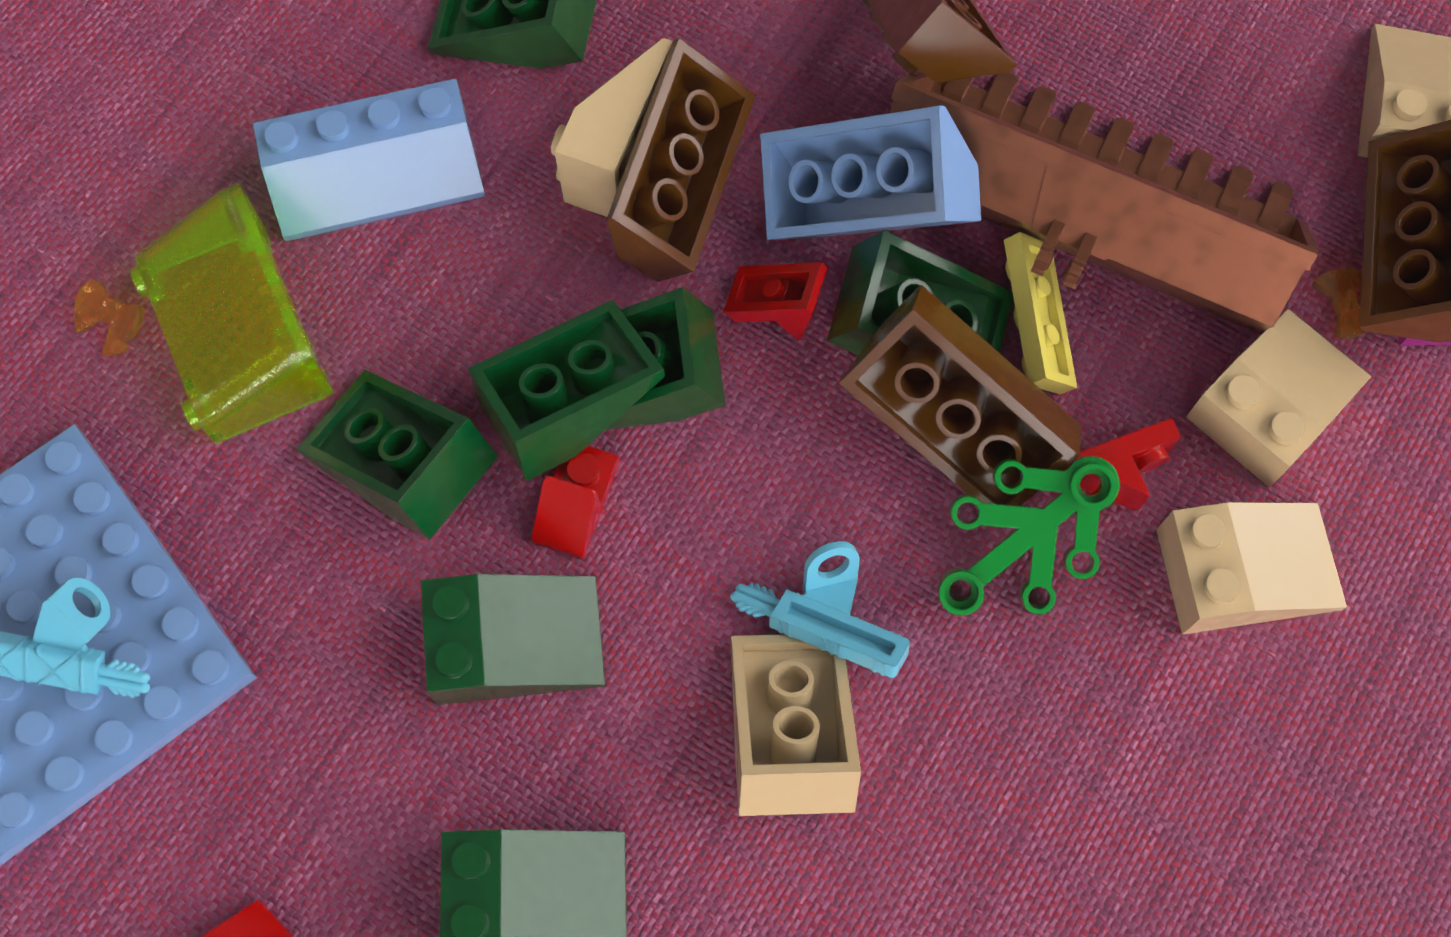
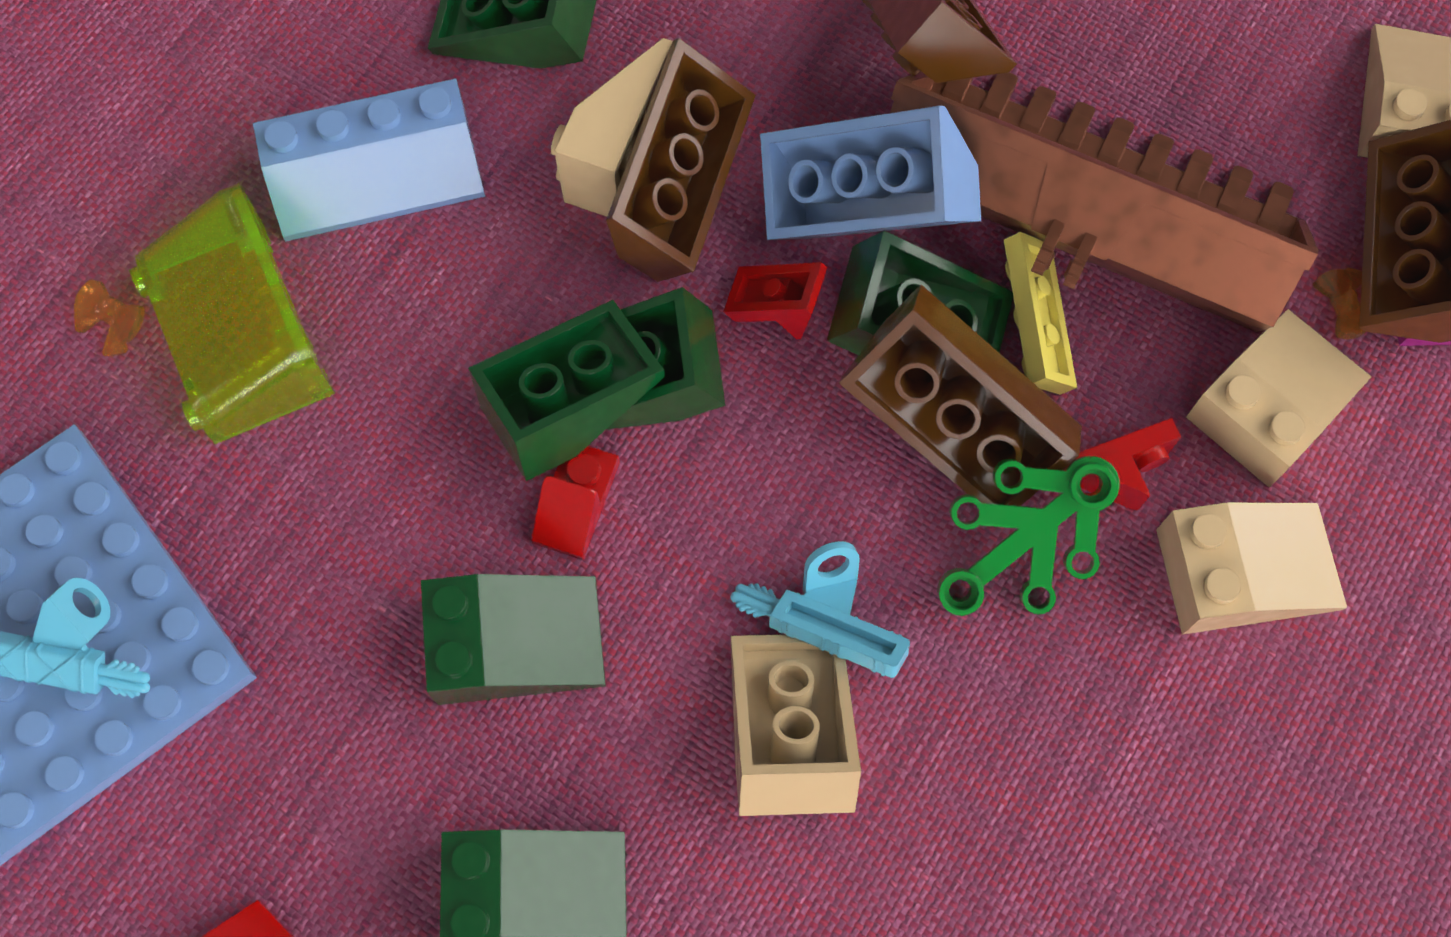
dark green slope [296,370,498,540] -> none

